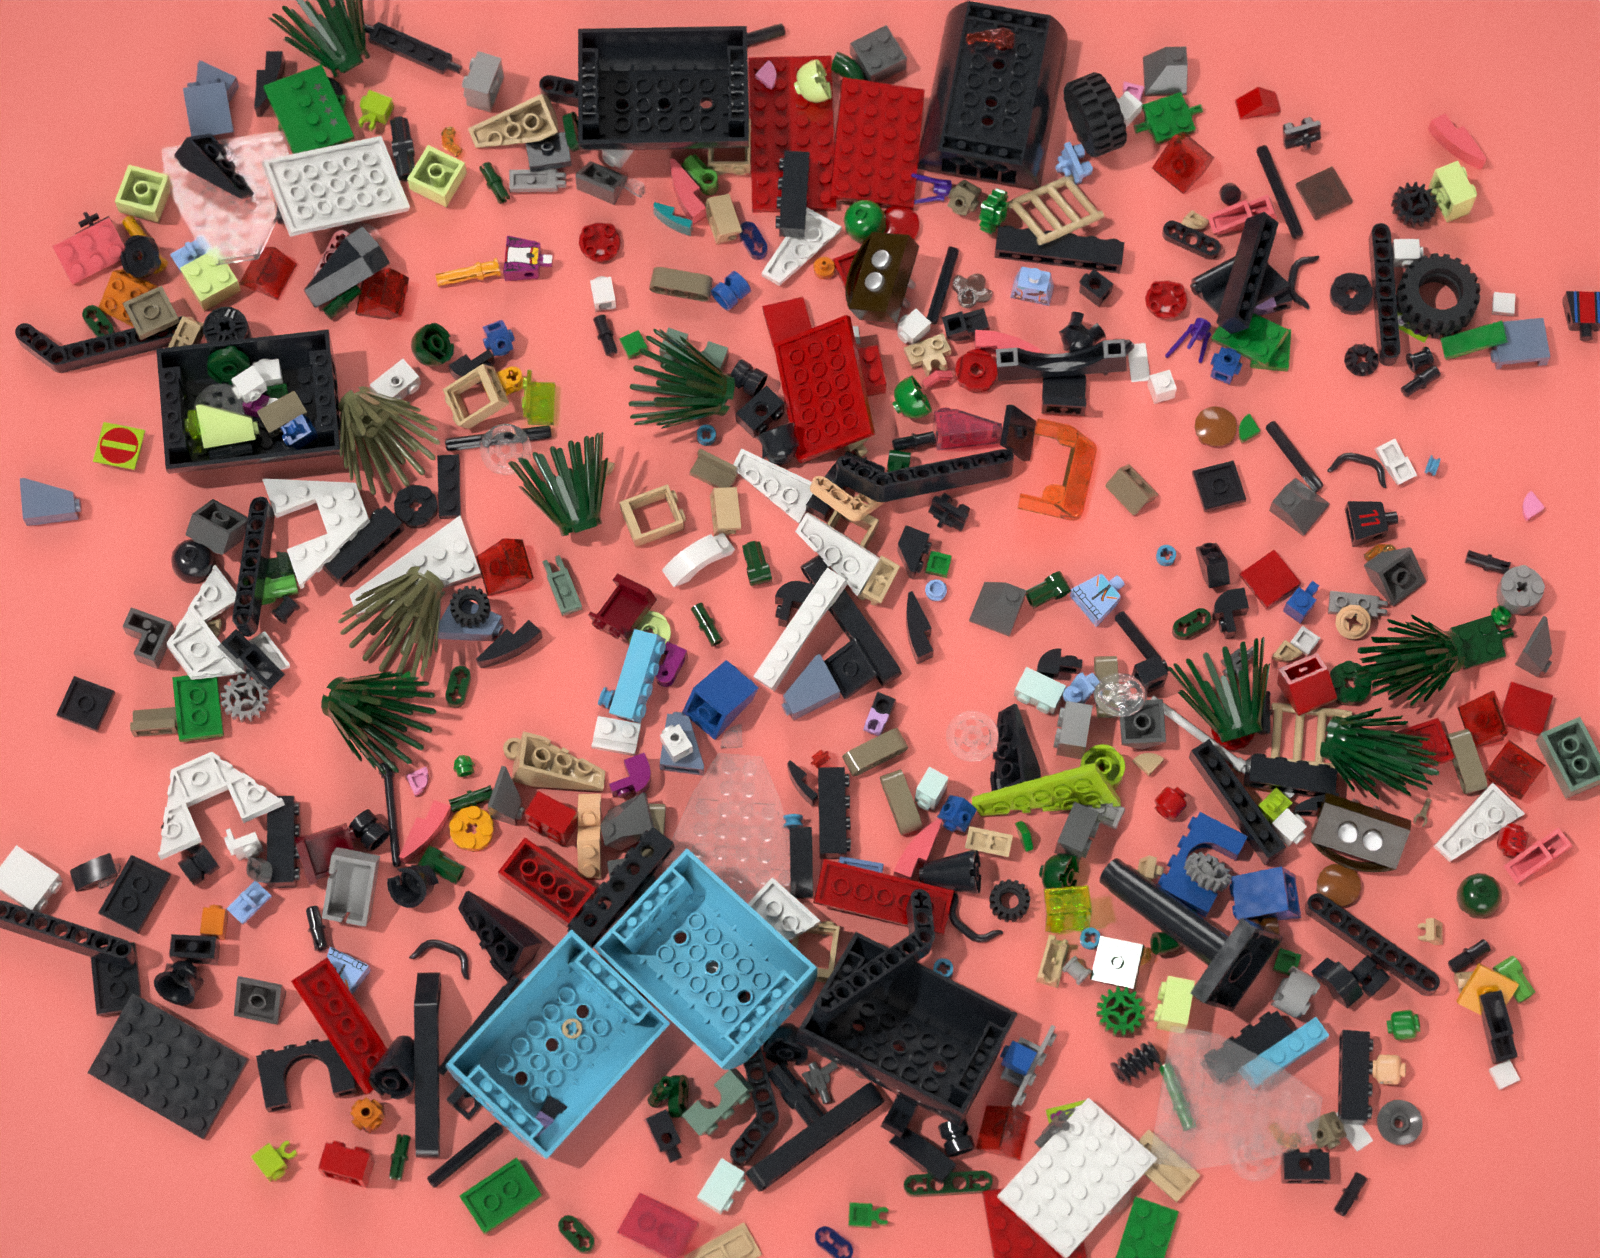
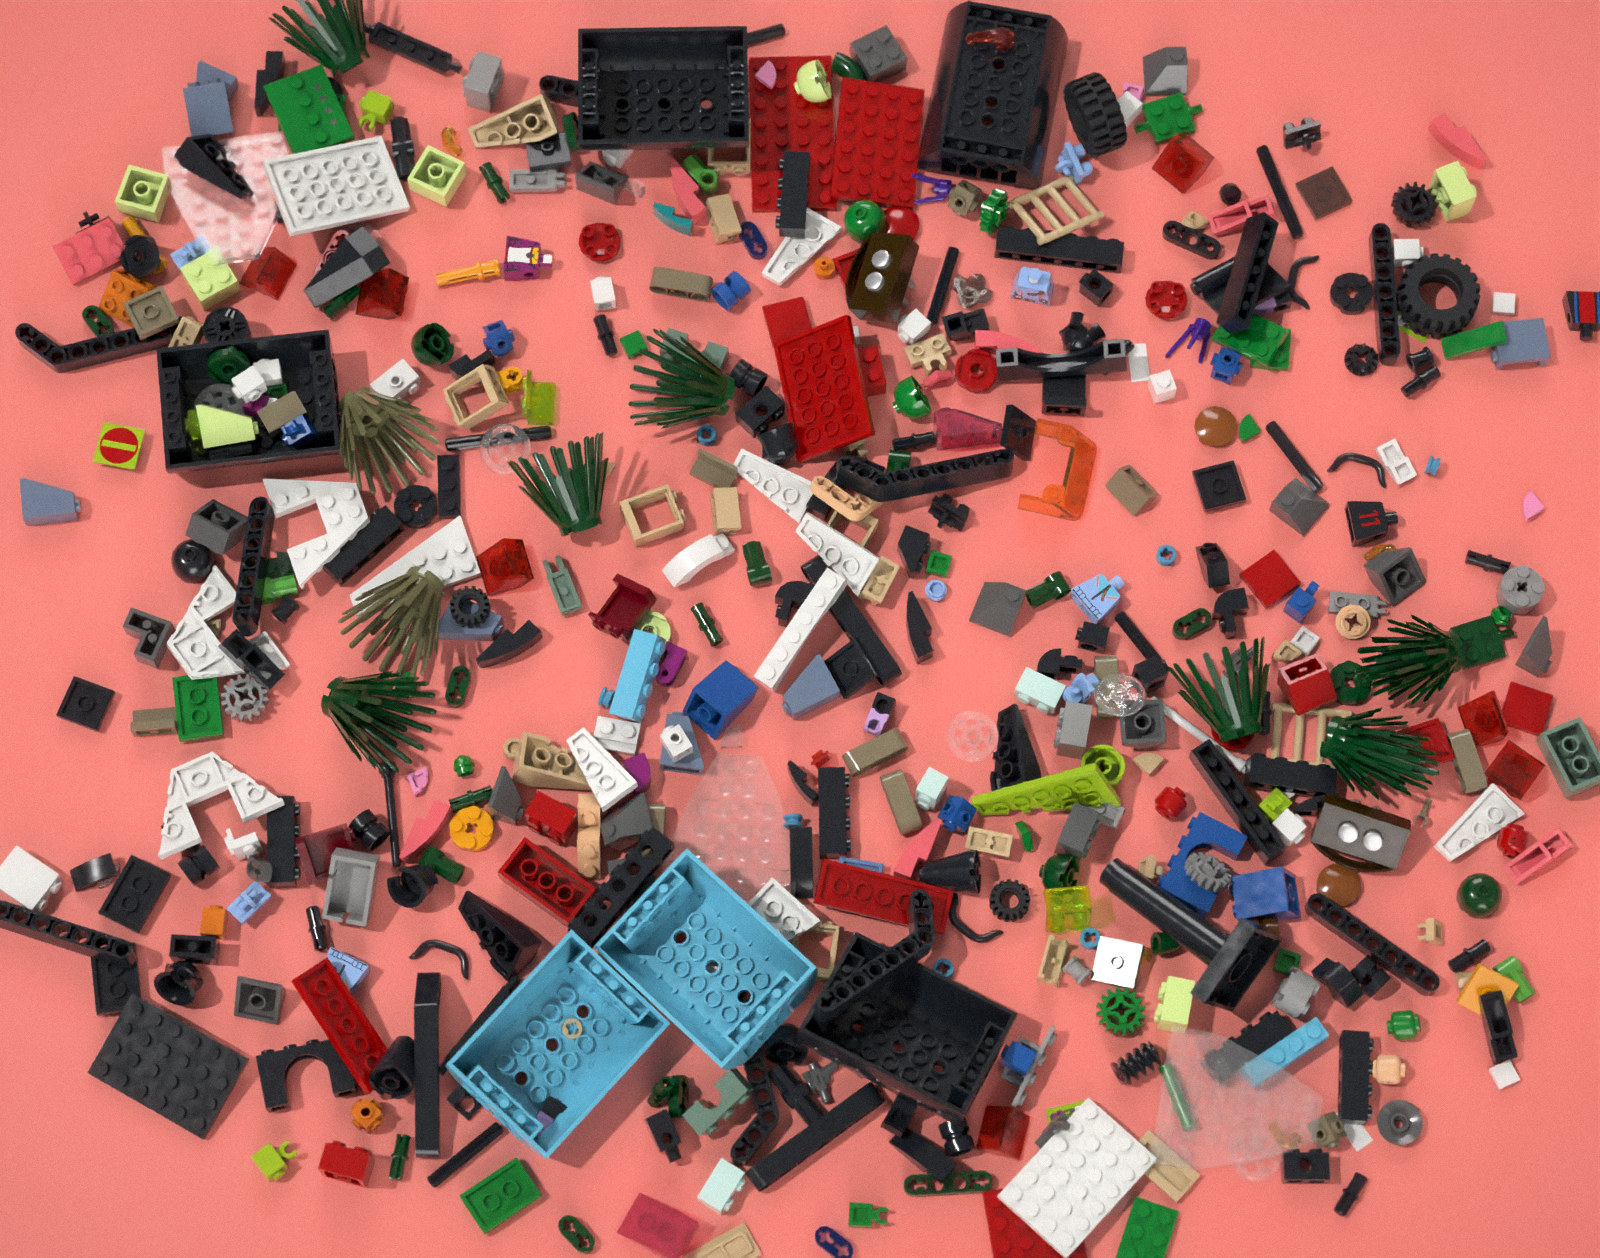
red slope [1235,87,1281,120] -> none
none -> white wing [566,728,638,812]
none -> black brick [1075,621,1110,654]

